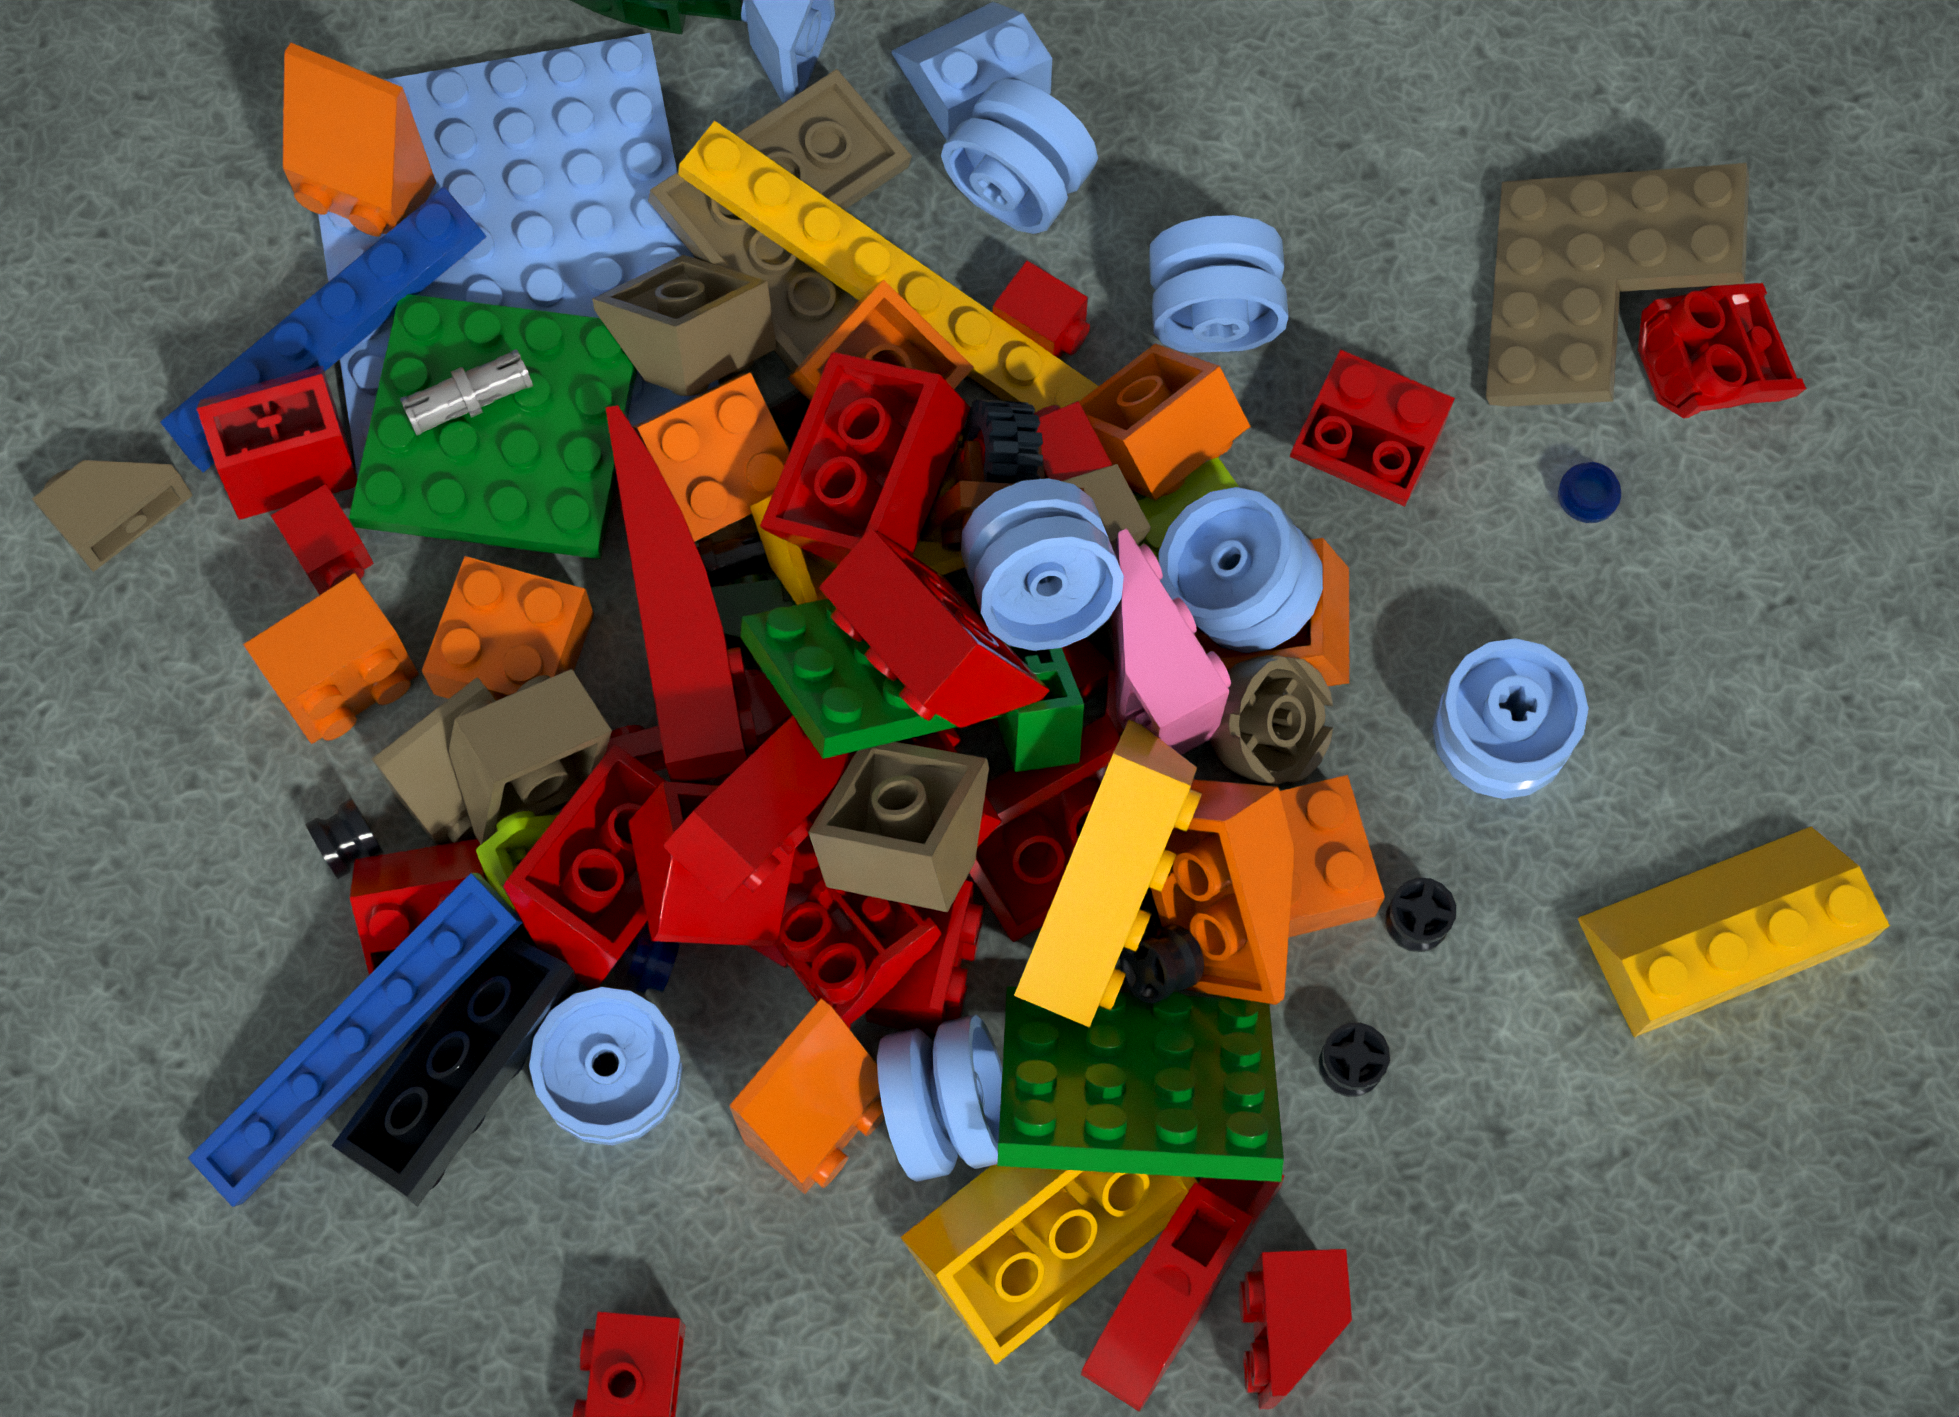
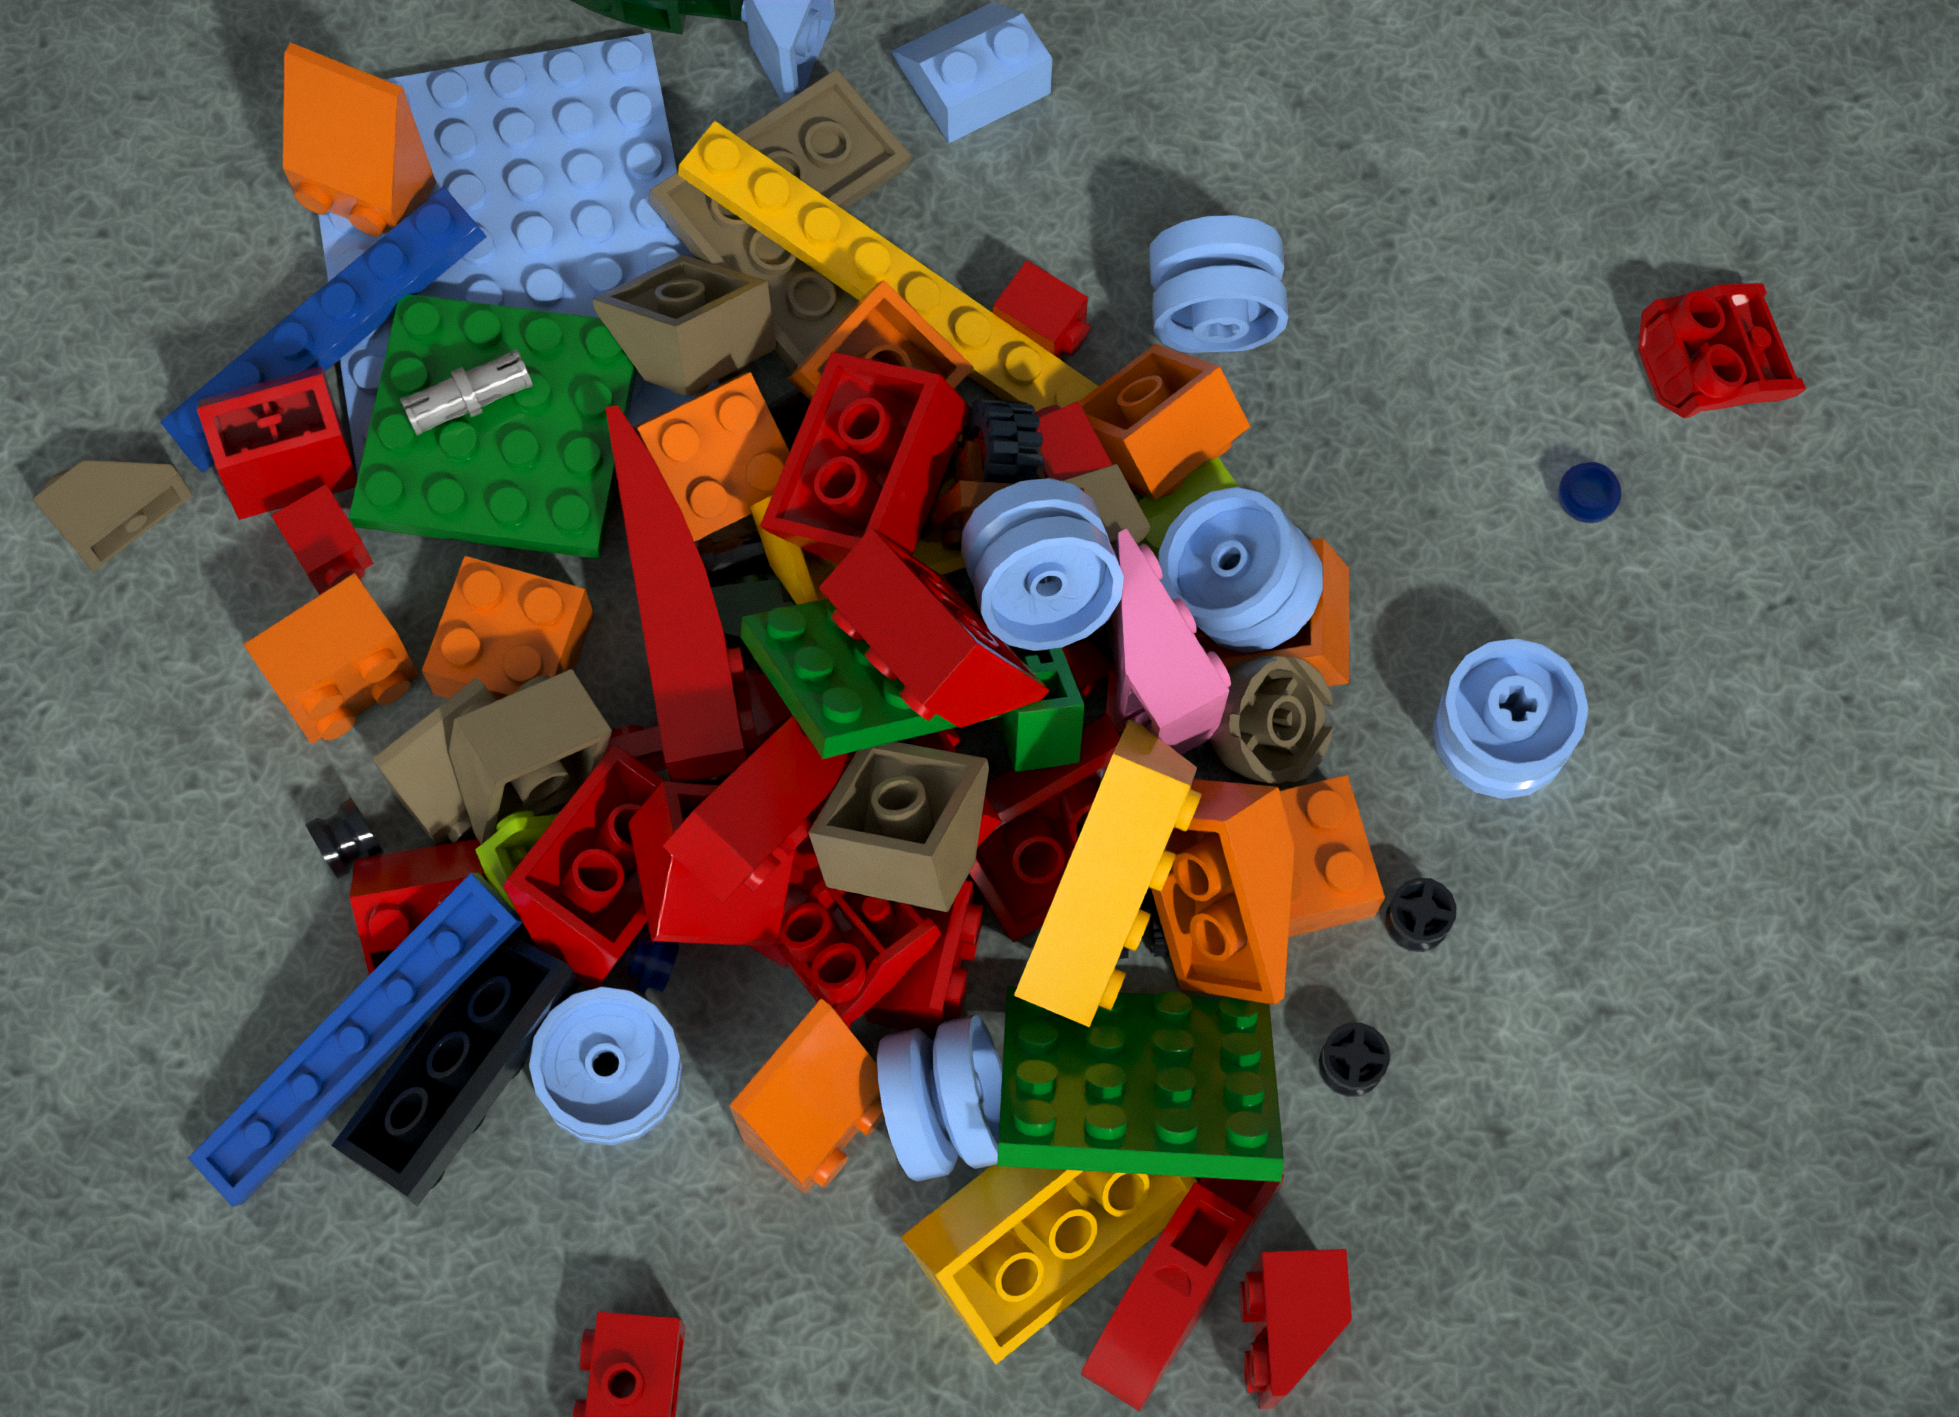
light blue wheel [941,78,1098,234] -> none
black wheel [1120,924,1205,1004] -> none
red slope [1290,349,1455,507] -> none
dark tan plate [1486,163,1749,407] -> none
yellow slope [1578,826,1890,1037] -> none

